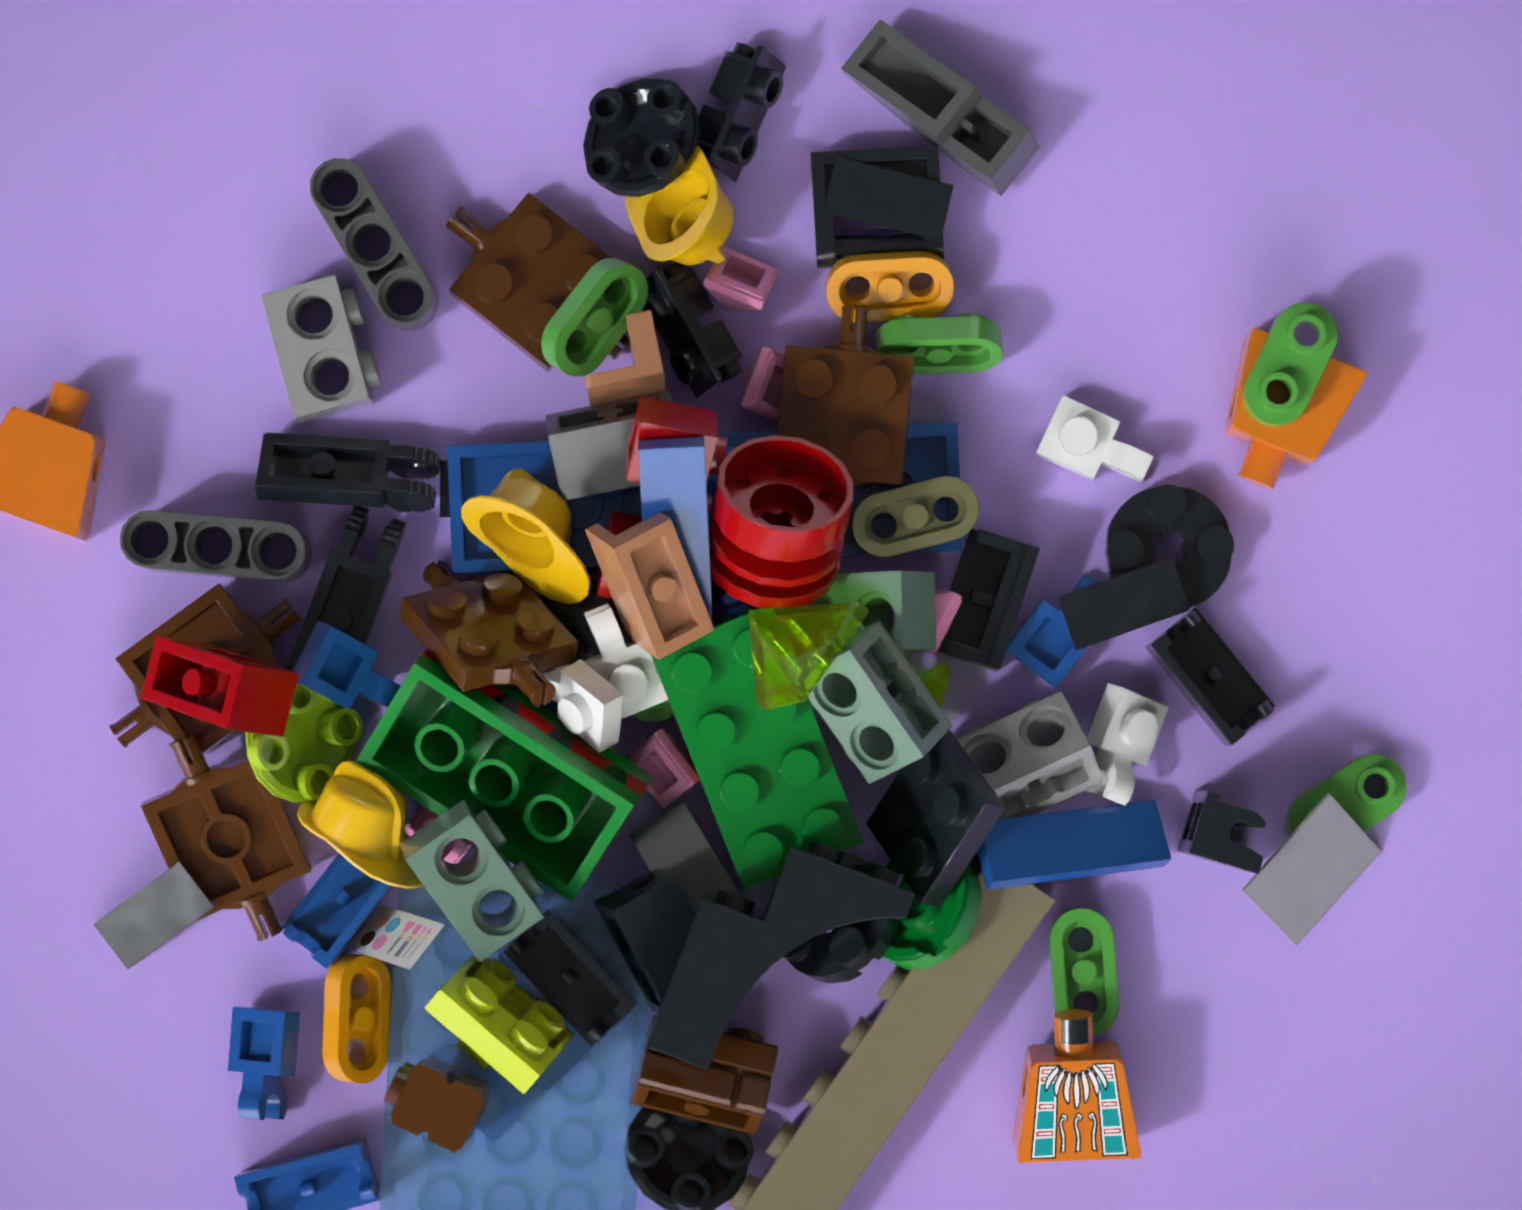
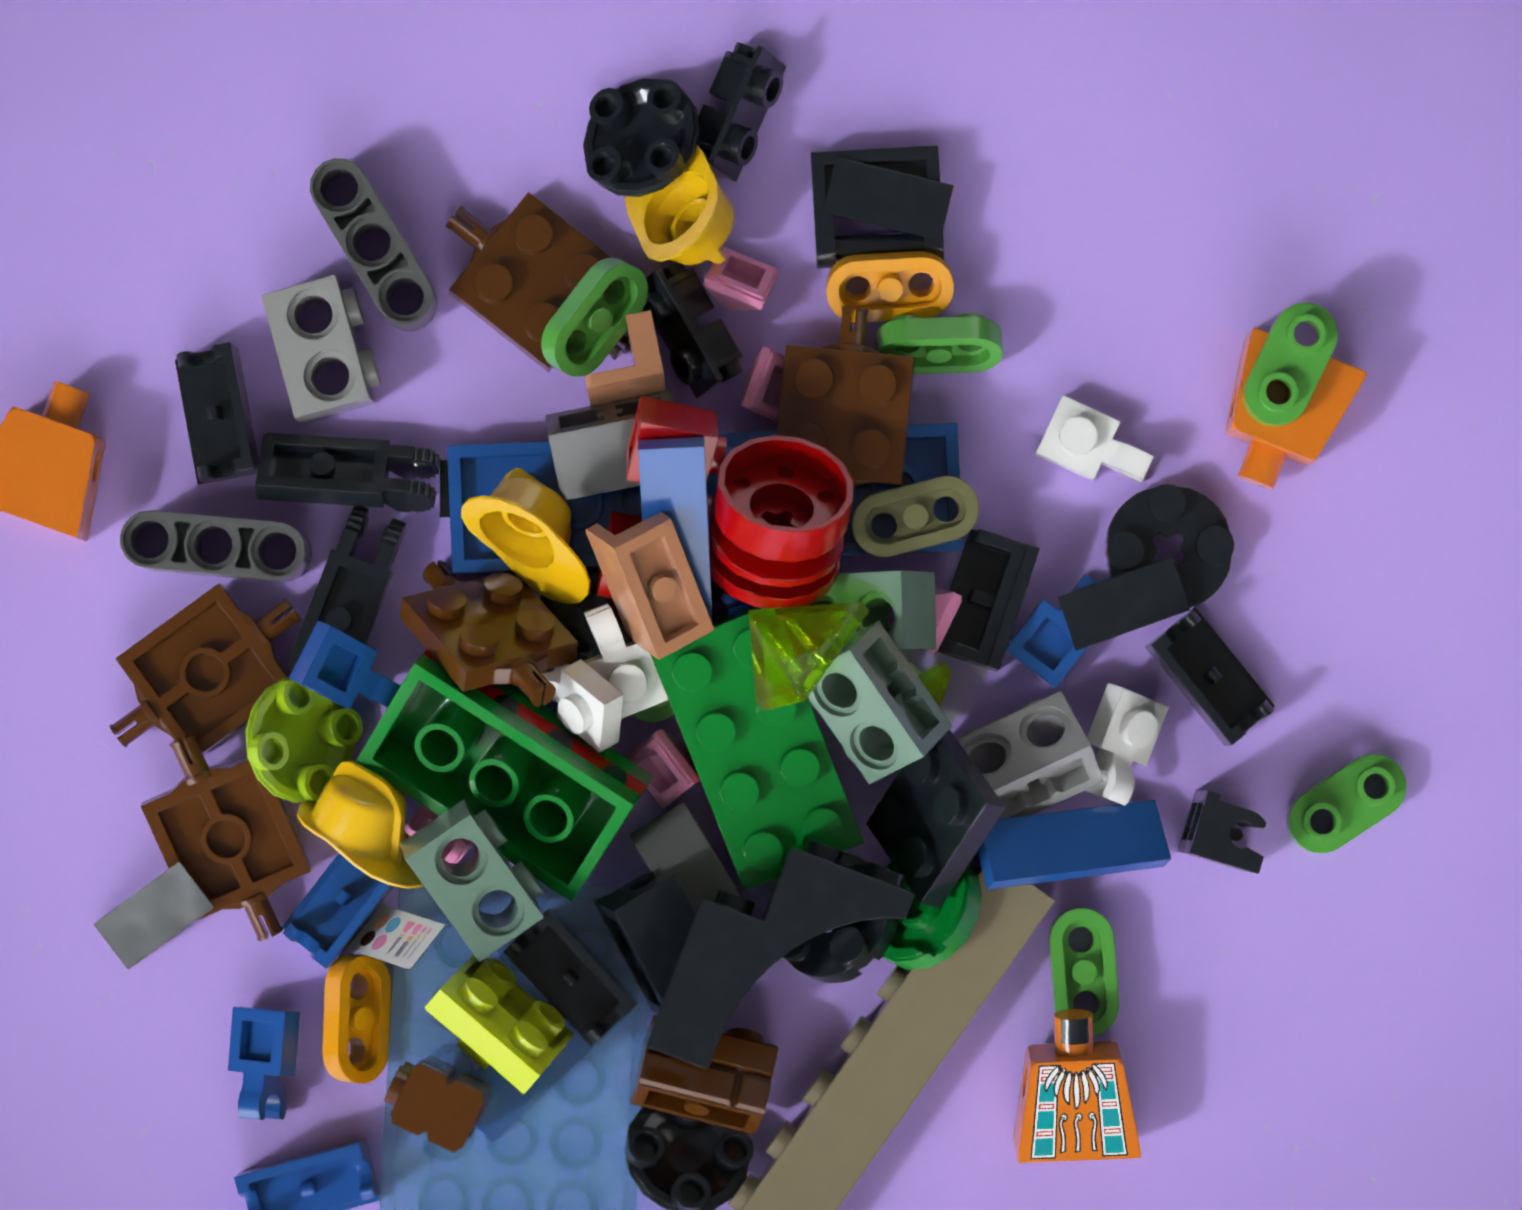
red brick [141,636,299,737] -> none
dark grey slope [841,19,1040,196] -> none
light grey piece [1242,793,1381,946] -> none
none -> black hinge [175,342,259,485]

